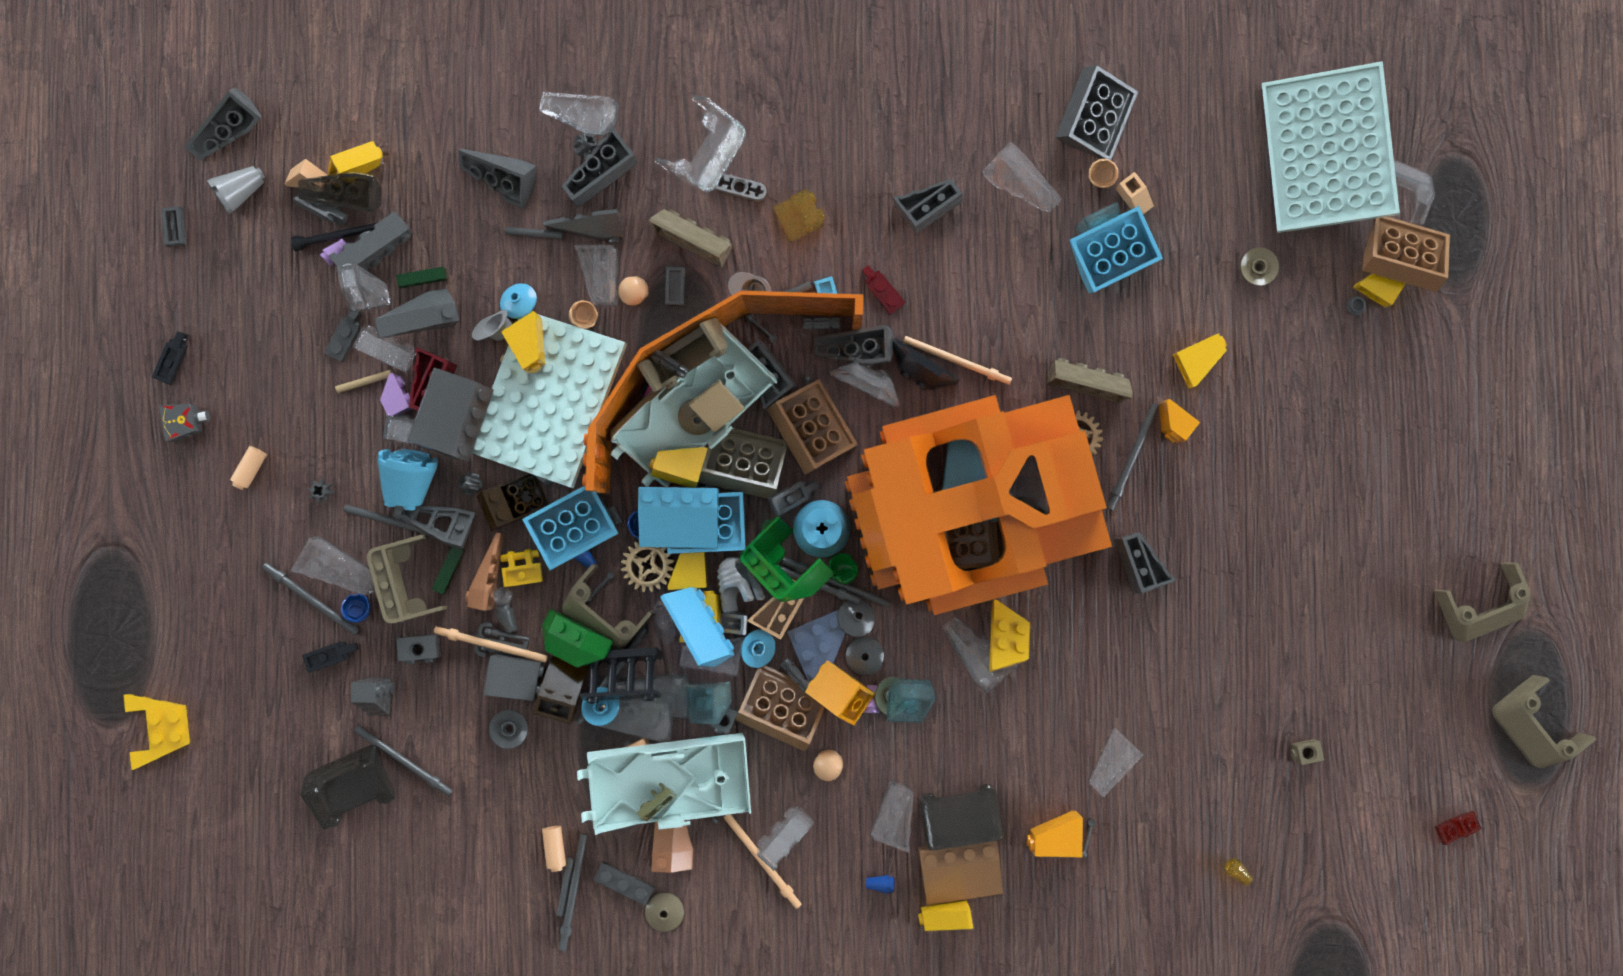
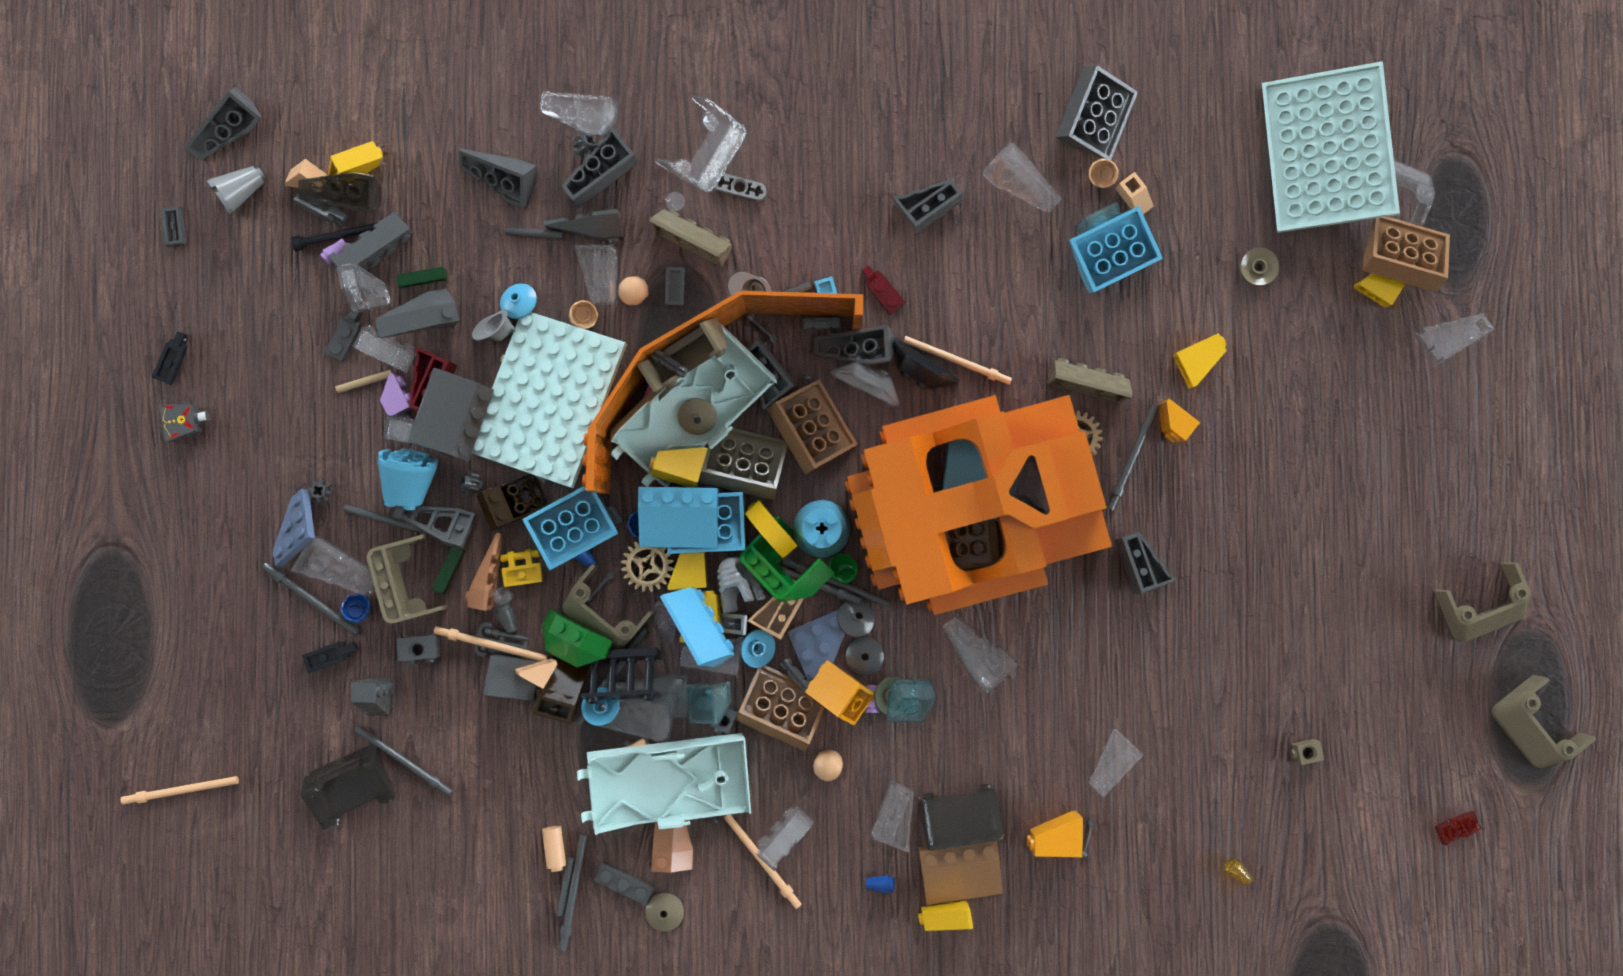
yellow wing [124,694,190,770] -> none
light nougat brick [230,446,267,490] -> none
dark grey dish [489,710,528,749] -> none
yellow slope [501,311,546,374] -> none
olive plate [637,783,677,821] -> none
tan tile [689,380,744,432] -> none
dark grey hinge [768,480,819,516] -> none
clear yellow plate [773,189,826,242] -> none
yellow wing [989,599,1030,672] -> none
dark grey plate [1346,296,1366,315] -> none
none -> light nougat bar [121,776,239,804]
none -> sand blue plate [273,489,315,567]
none -> light nougat slope [514,658,557,689]
none -> clear plate [666,192,685,211]
none -> yellow arch [745,500,798,558]
none -> clear wedge [1416,313,1495,365]

